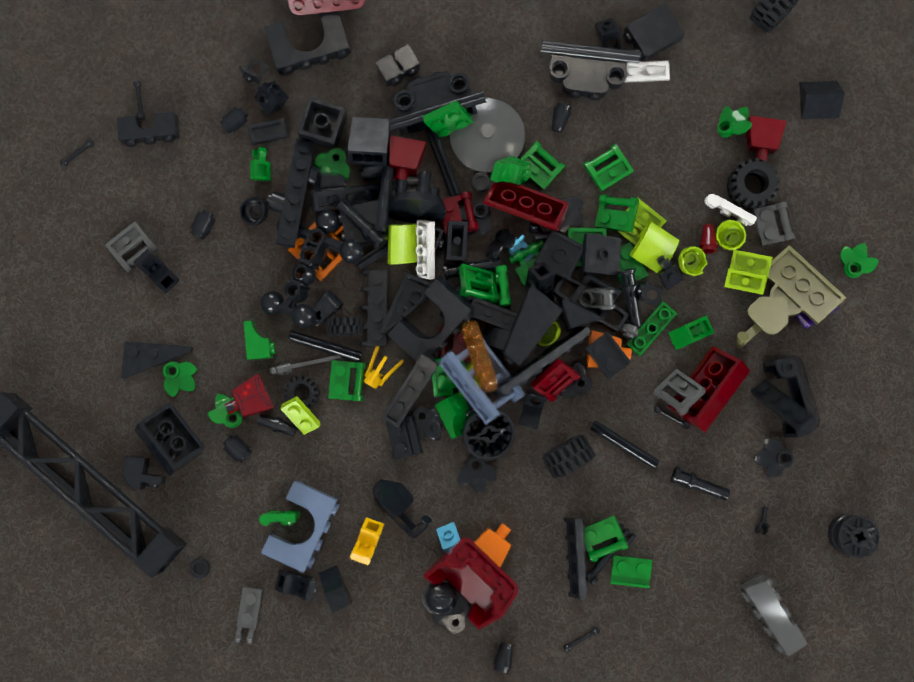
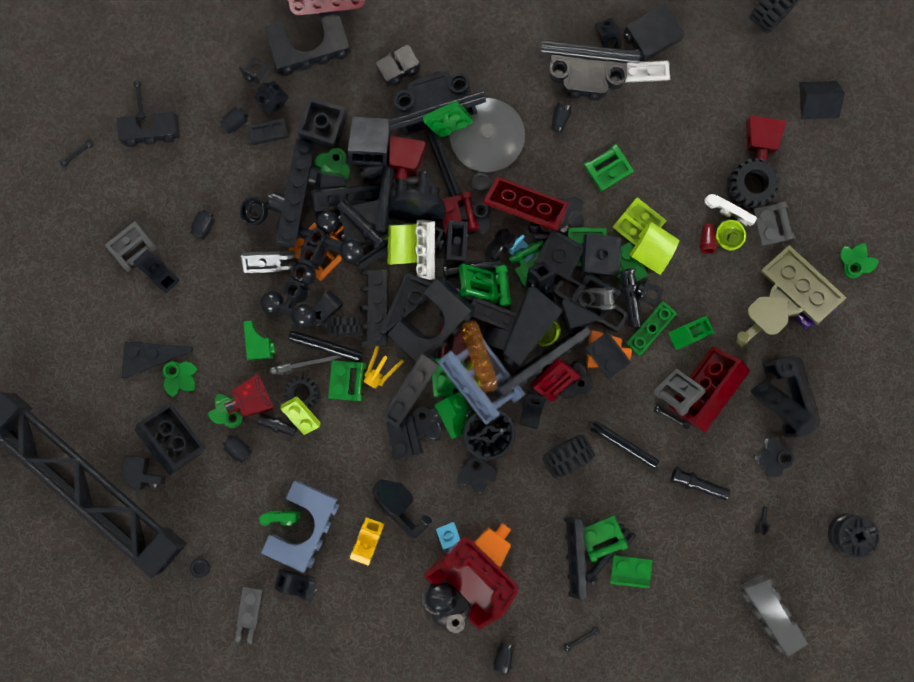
green plate [250,147,271,182] -> none
black slope [319,565,352,613] -> none
green arch [490,156,531,185] -> none
green plate [521,141,566,191] -> none
green plate [595,194,639,233] -> none
dark grey plate [620,324,638,340] -> none
black plate [656,255,683,290] -> none
lime hair [678,246,707,276] -> none
green plate [717,106,752,138] -> none
lime slope [724,250,773,295] -> none
none -> hinge [241,251,297,273]

